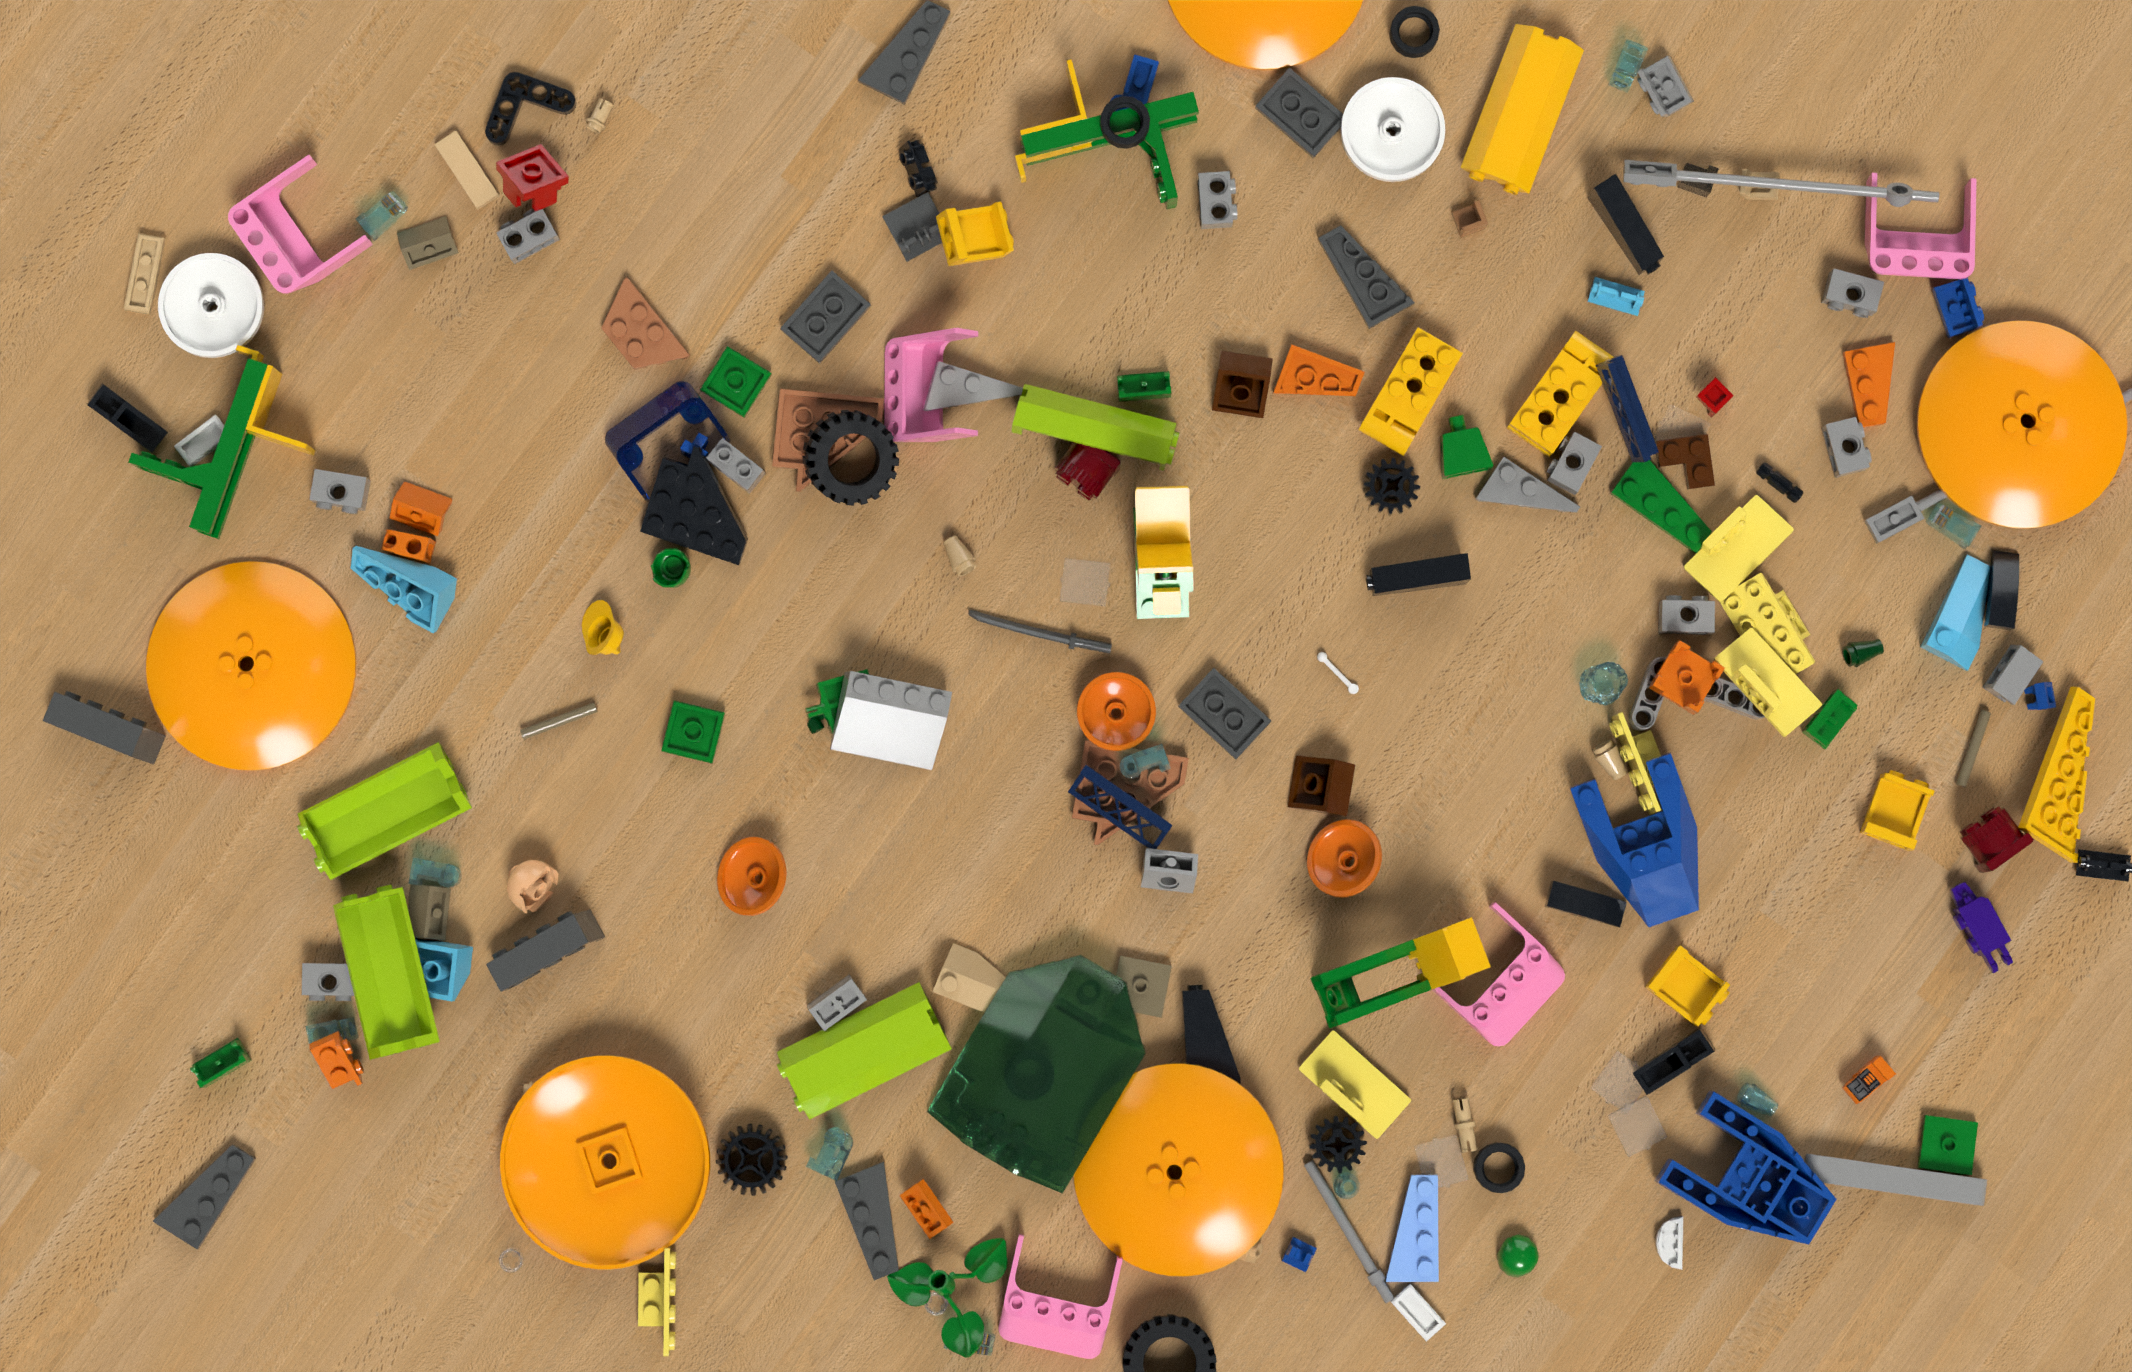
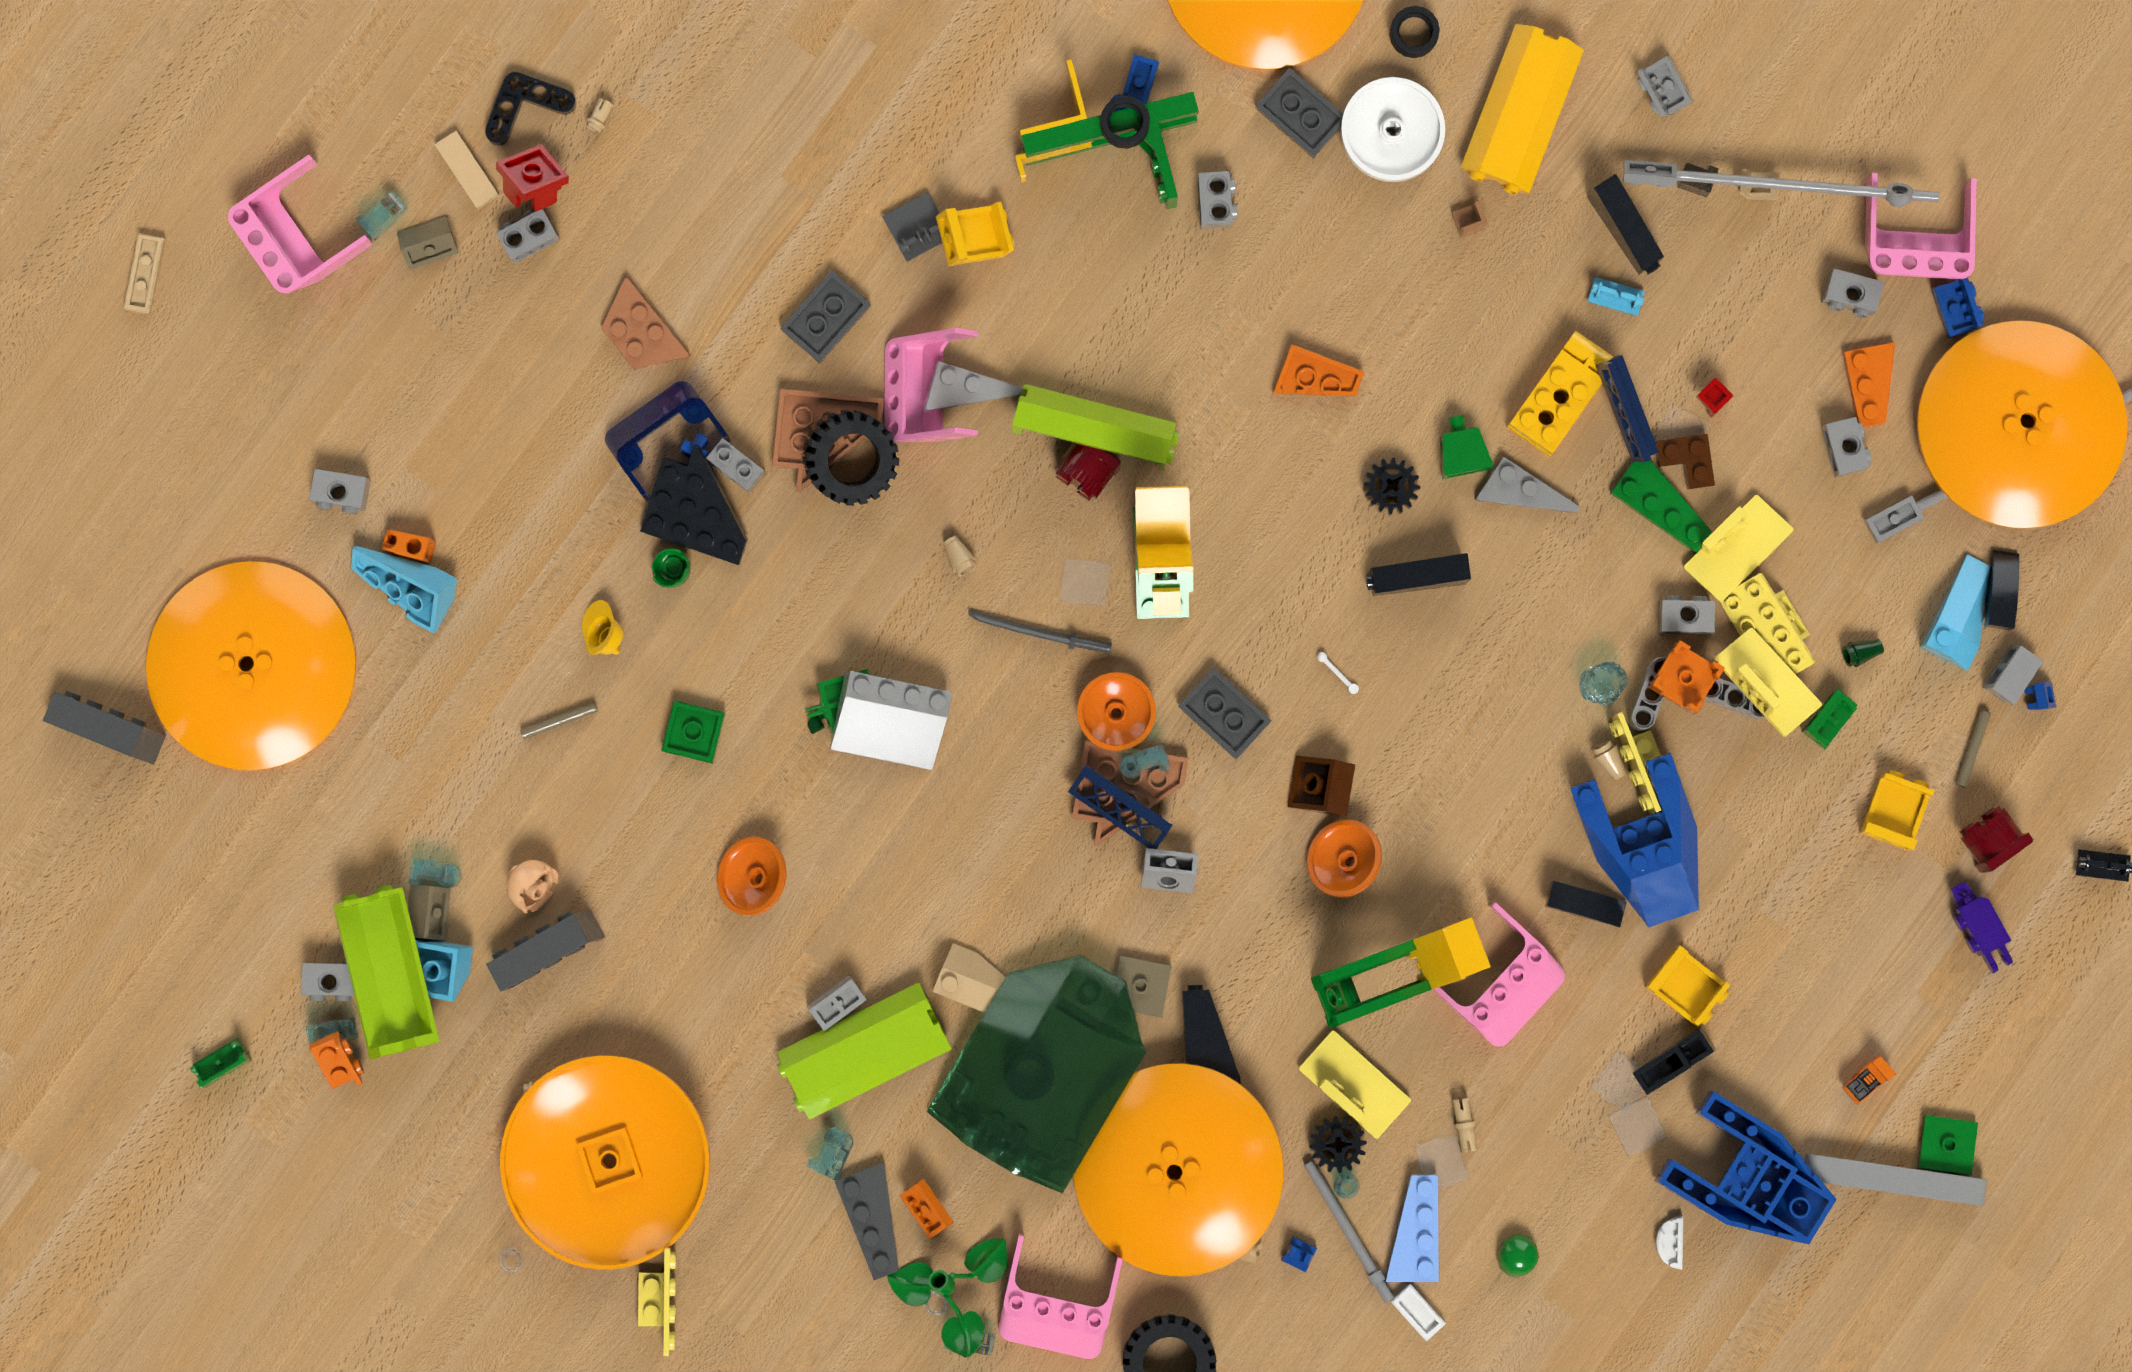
black slope [87,383,168,453] -> none
green piece [128,345,316,539] -> none
dark grey wing [153,1145,256,1249] -> none
white dish [158,253,264,358] -> none
white tile [174,414,224,467] -> none
lime panel [297,742,472,880] -> none
orange panel [389,482,452,536] -> none
green plate [700,346,772,418] -> none
black gear [716,1124,788,1196] -> none
dark grey wing [858,0,951,105] -> none
black hinge [899,140,938,197] -> none
green hinge [1117,371,1172,402] -> none
reddish brown slope [1212,351,1273,418] -> none
dark grey wing [1318,225,1415,329] -> none
yellow hinge [1358,327,1463,456] -> none
black tyre [1473,1142,1525,1193] -> none
light grey brick [1546,432,1602,495] -> none
clear light blue leg [1608,39,1648,93] -> none
clear light blue cone [1737,1083,1778,1117] -> none
black axle [1756,462,1804,503] -> none
clear light blue leg [1926,503,1981,549] -> none
yellow wing [2018,687,2095,863] -> none

